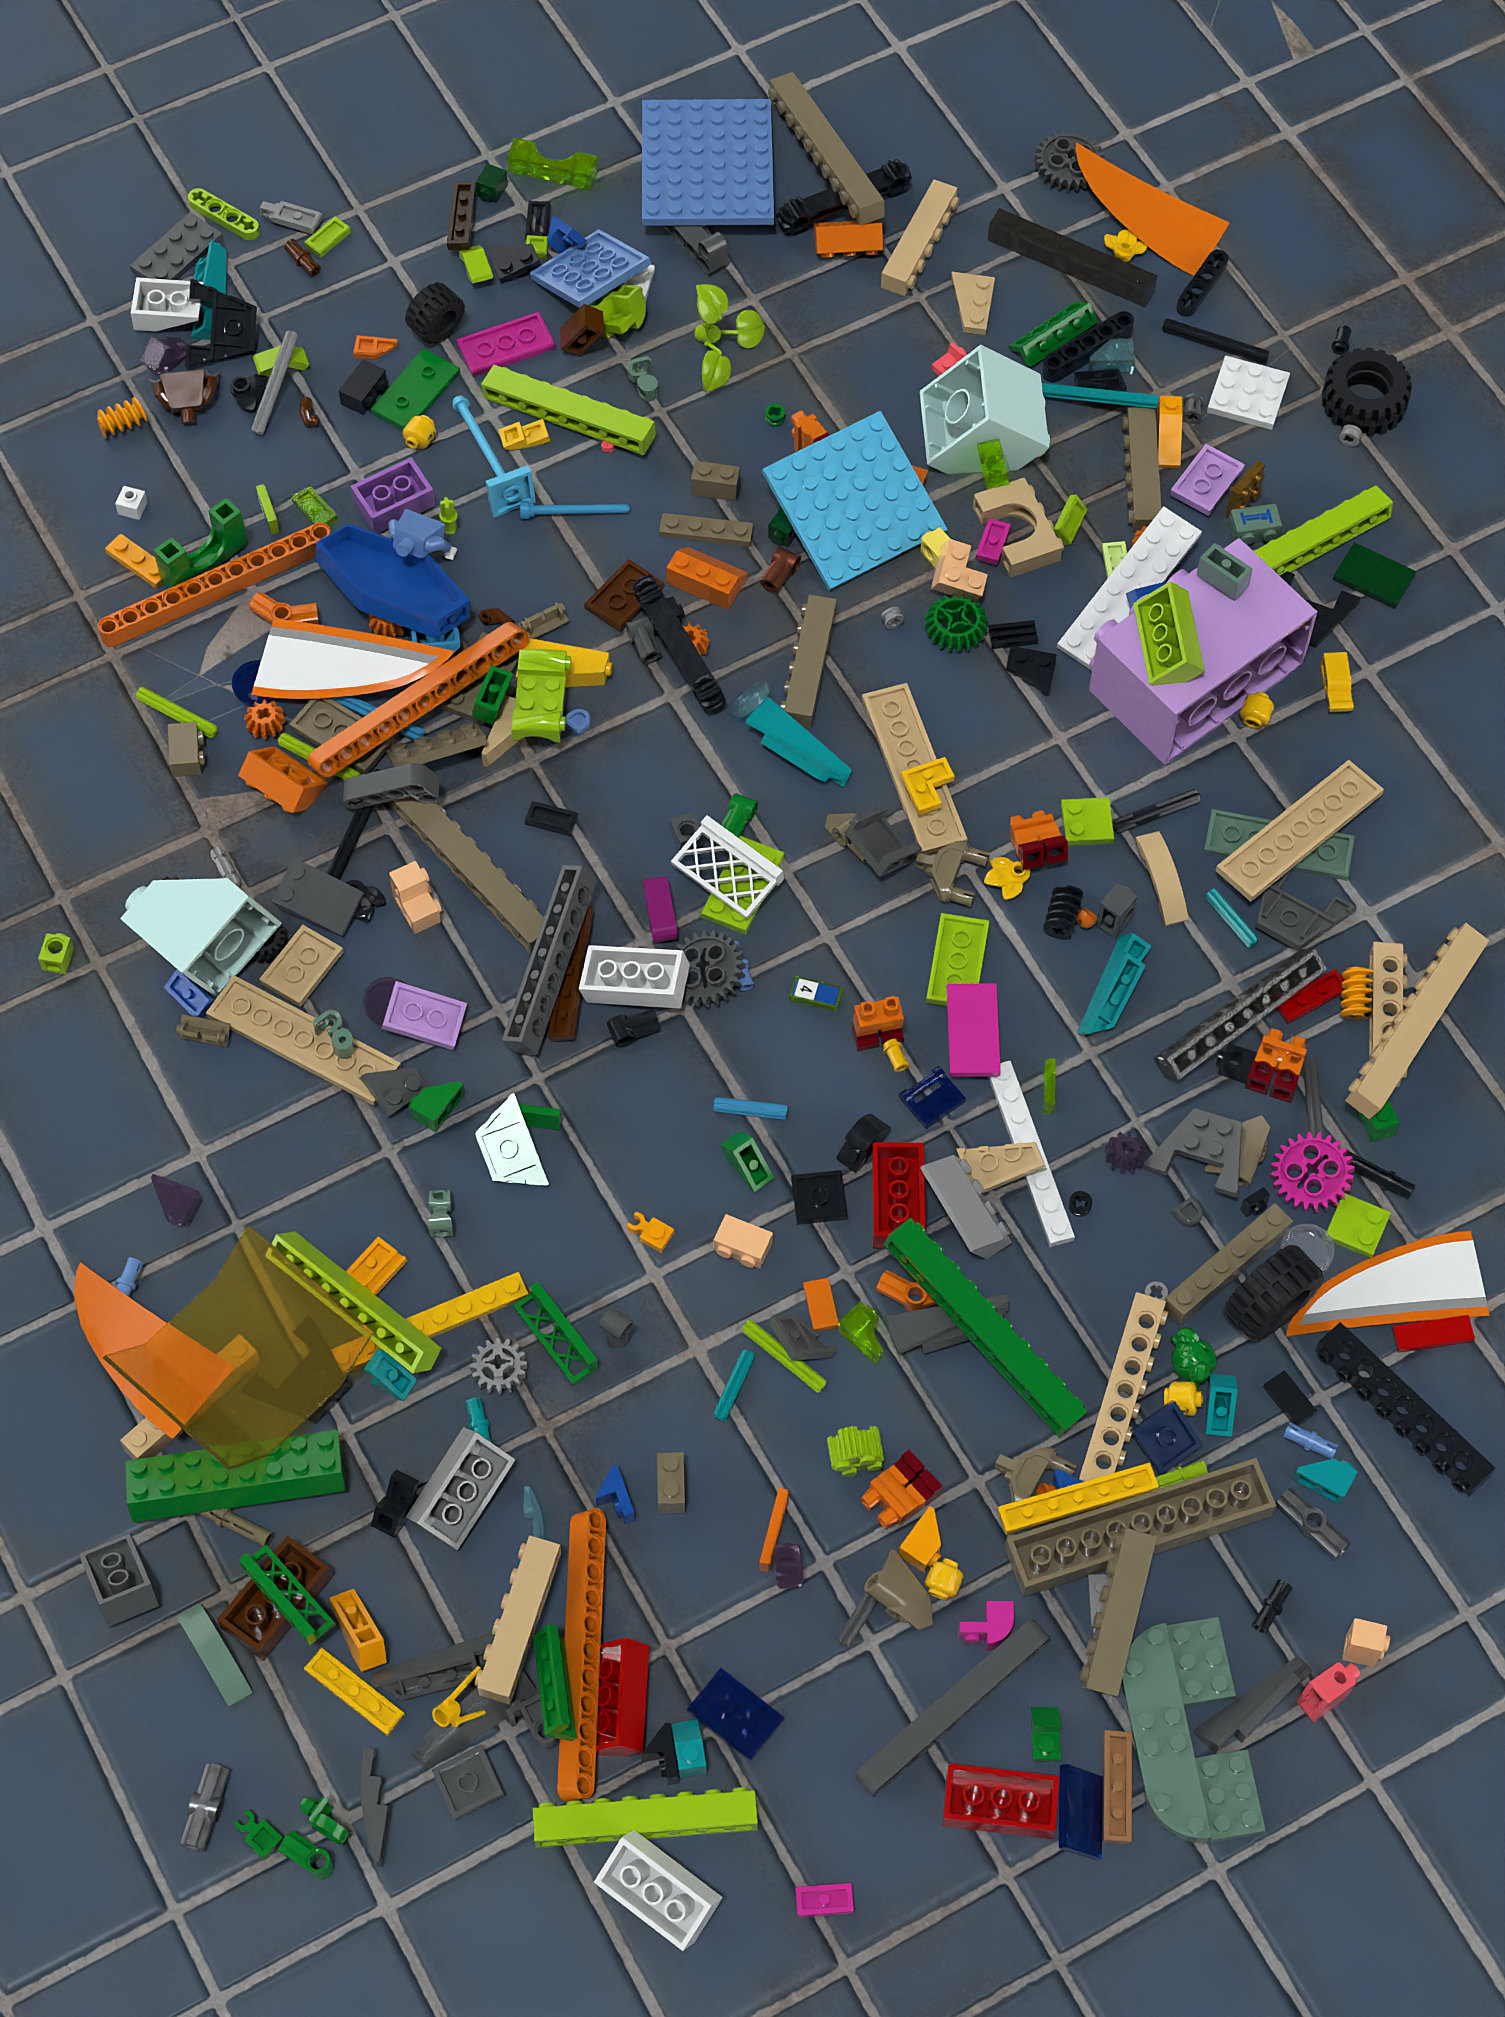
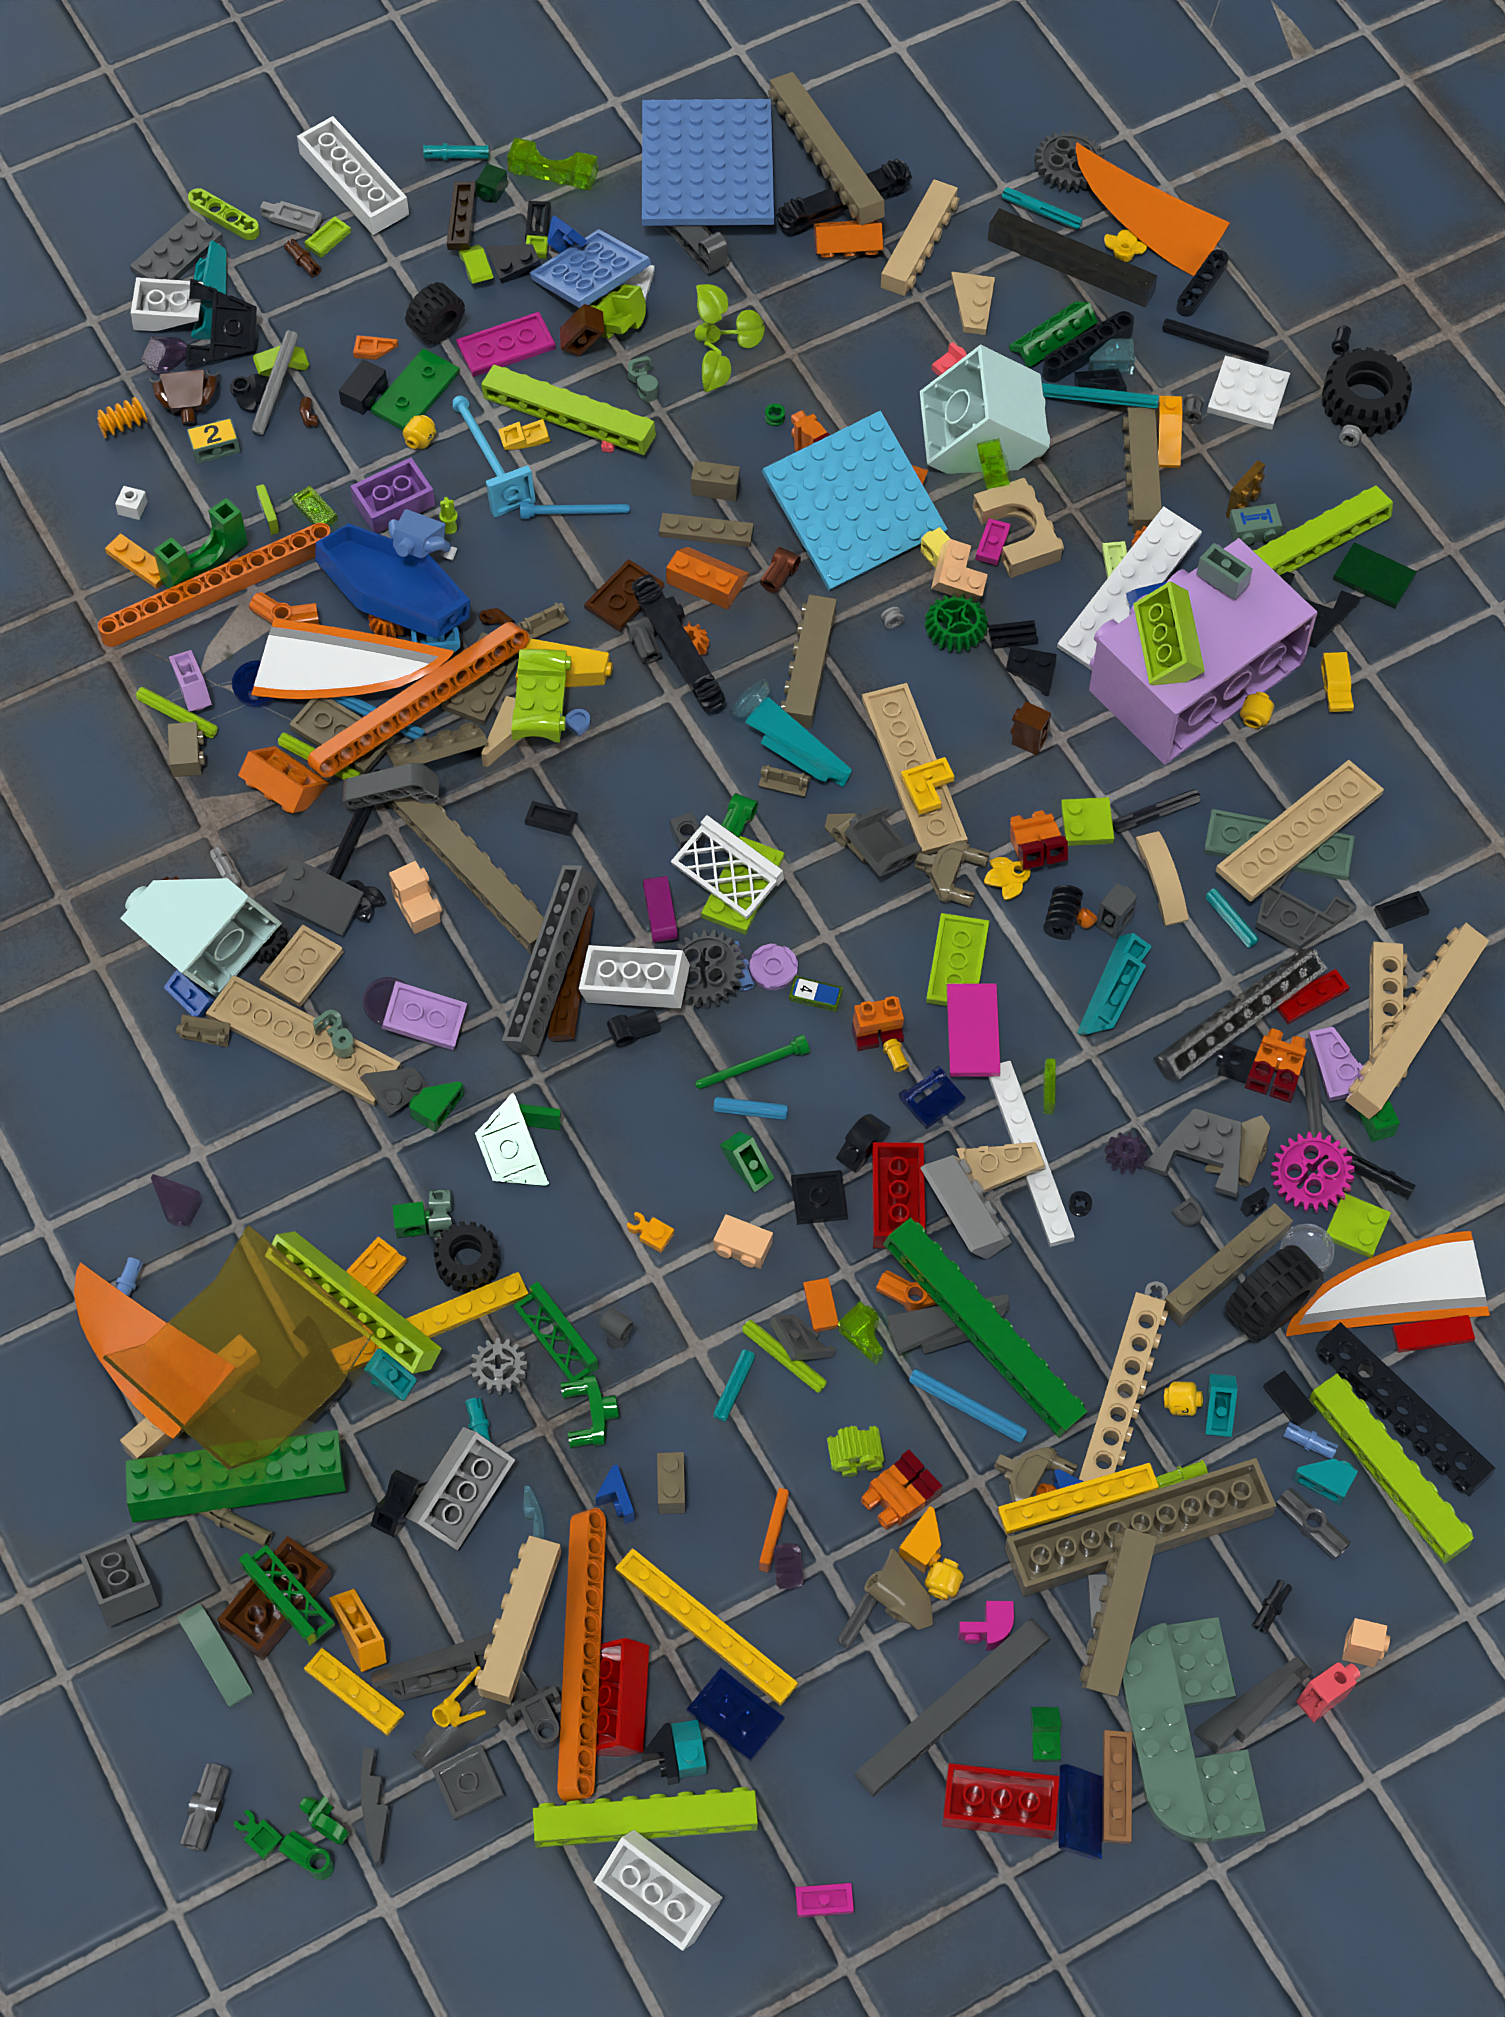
lime brick [38,933,74,974] -> none
orange gear [244,699,286,741] -> none
green brick [472,665,513,725] -> none
green fence [533,1624,577,1741] -> none
dark green brick [768,507,797,547] -> none
lime tile [1053,495,1087,545] -> none
dark blue plate [1130,1400,1203,1475] -> none
lavender plate [1170,444,1245,516] -> none
green hair [1171,1327,1217,1387] -> none
light orange piece [1340,967,1374,1021] -> none
none -> lavender slope [169,650,212,712]
none -> brick [187,418,241,464]
none -> white brick [297,116,409,235]
none -> green brick [392,1201,430,1239]
none -> teal pin [423,143,489,161]
none -> black tyre [434,1221,500,1293]
none -> green connector [560,1375,619,1449]
none -> yellow plate [615,1548,798,1706]
none -> green piece [695,1034,810,1089]
none -> lavender tile [749,943,798,991]
none -> dark tan hinge [758,765,811,797]
none -> dark azure axle [909,1369,1027,1443]
none -> teal axle [1002,187,1083,230]
none -> reddish brown brick [1010,701,1051,756]
none -> lavender wing [1308,1027,1363,1102]
none -> lime brick [1309,1374,1474,1564]
none -> black tile [1374,891,1430,930]

